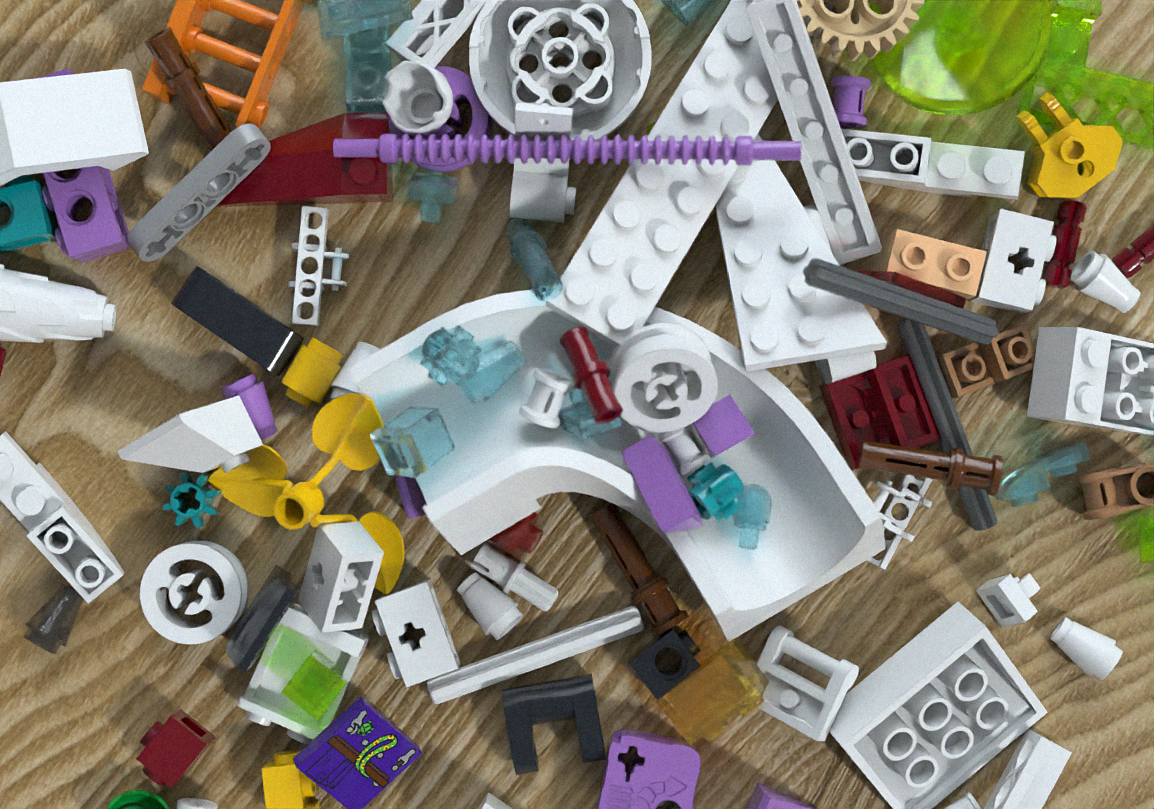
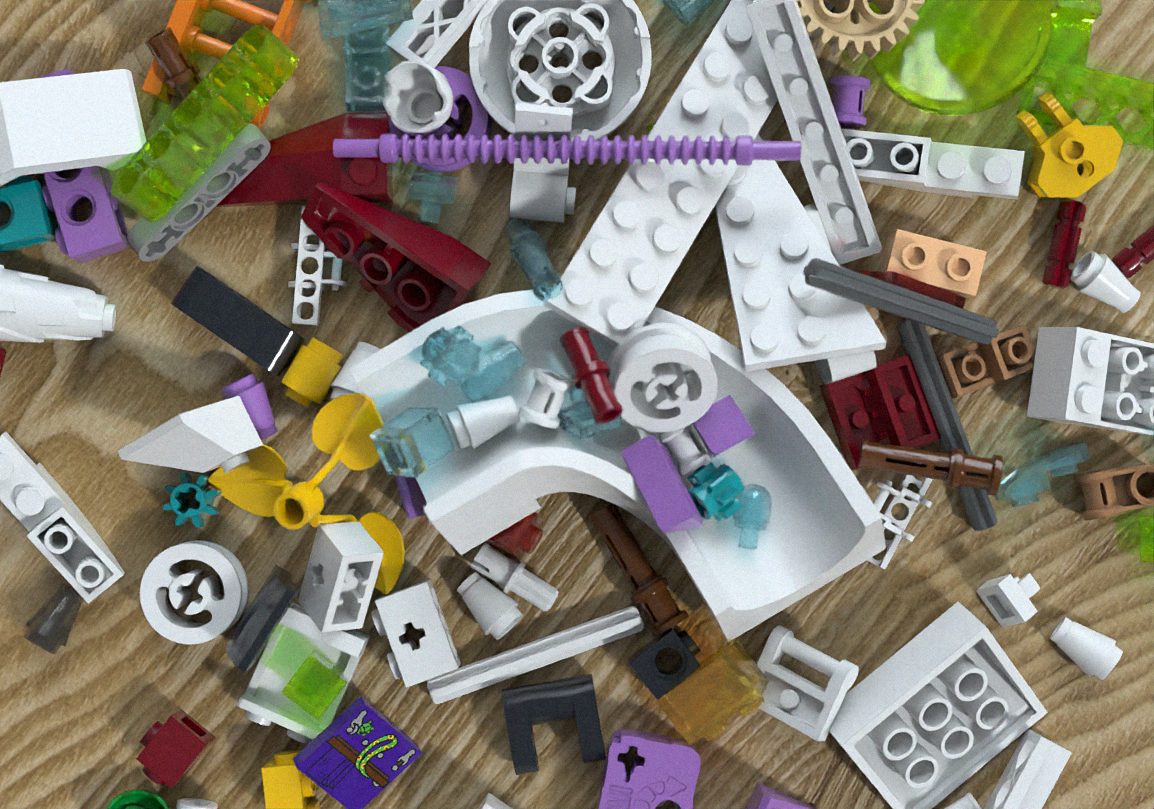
white brick [969,209,1056,314] -> none
none -> clear neon green beam [111,24,298,222]
none -> dark red wedge [301,182,492,333]
none -> white cone [446,395,520,449]

